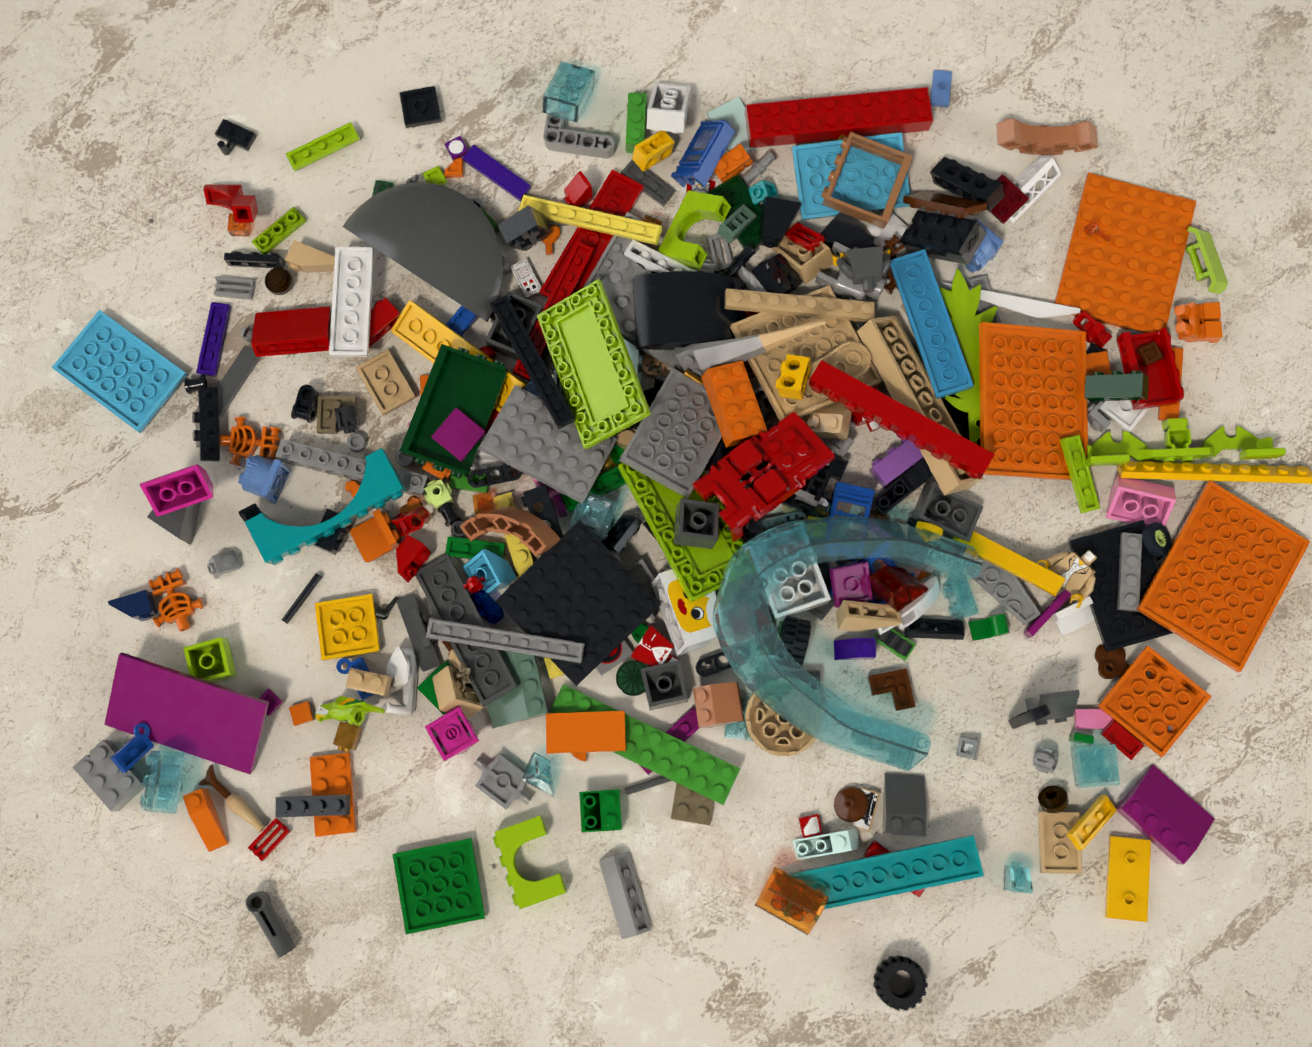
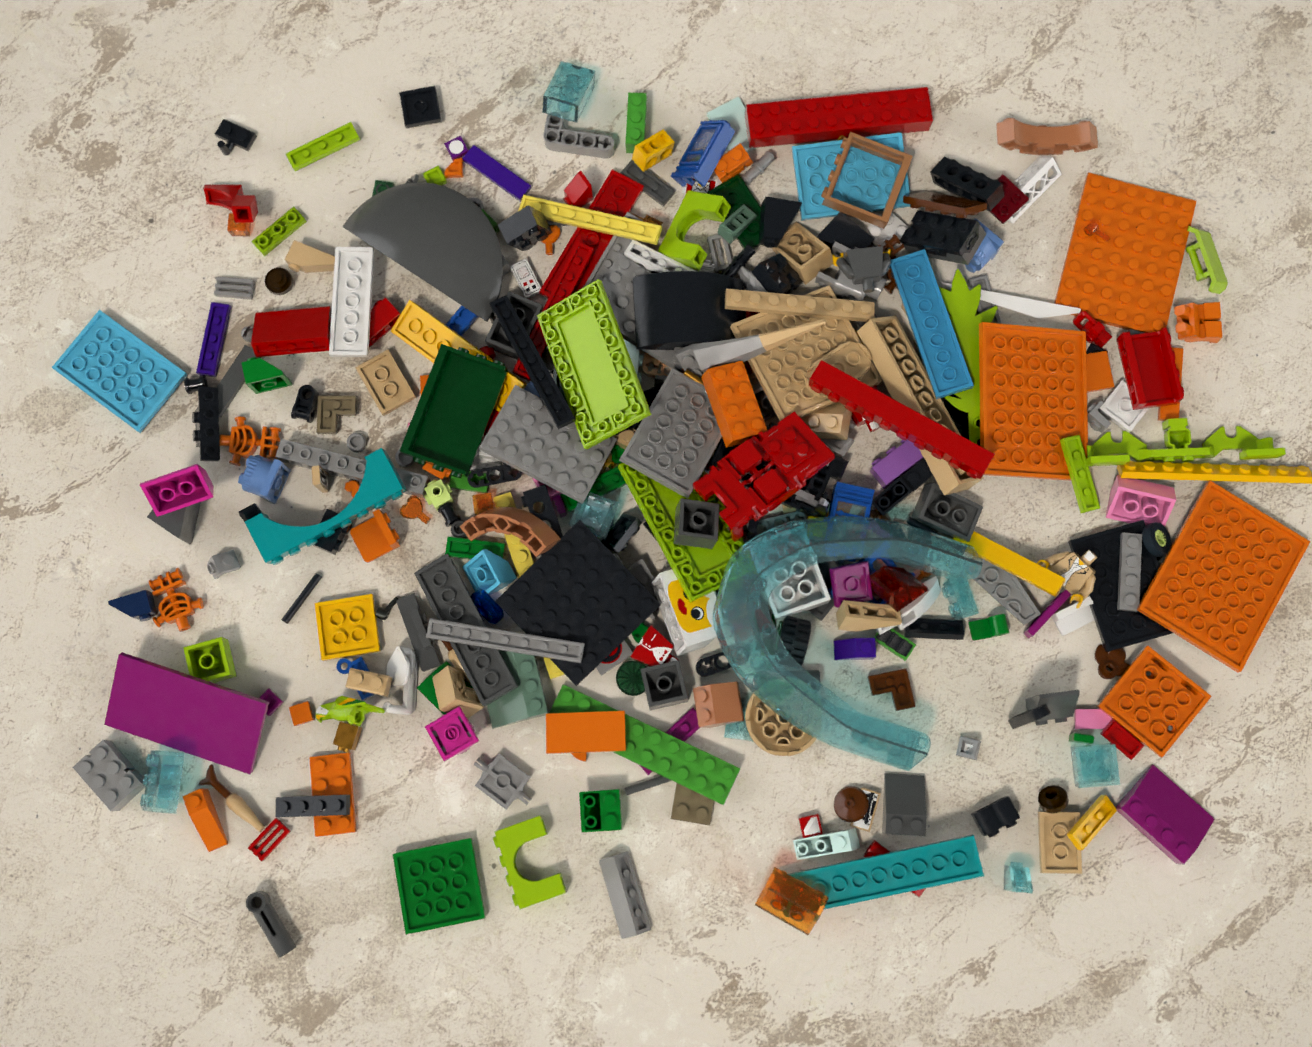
blue hinge [110,723,154,773] -> none
black plate [224,251,285,268] -> none
black bracket [334,405,360,434] -> none
red piece [390,506,430,537] -> none
red slope [396,534,432,583] -> none
magenta tile [432,408,486,462] -> none
dark tan plant [456,662,471,686] -> none
red plate [463,576,485,593] -> none
clear light blue slope [521,752,554,797] -> none
white brick [647,82,691,133] -> none
teal bracket [749,180,780,205] -> none
yellow brick [775,354,812,400] -> none
red tile [785,222,825,253] -> none
black tyre [873,955,928,1011] -> none
yellow tile [916,521,943,536] -> none
medium blue plate [930,70,952,108] -> none
light grey gear [1033,747,1058,774] -> none
dark green brick [1085,371,1149,401] -> none
yellow plate [1105,836,1151,922] -> none
reddish brown tile [1137,341,1164,367] -> none
none -> green slope [241,357,292,394]
none -> tan tile [312,465,329,493]
none -> black brick [971,796,1020,838]

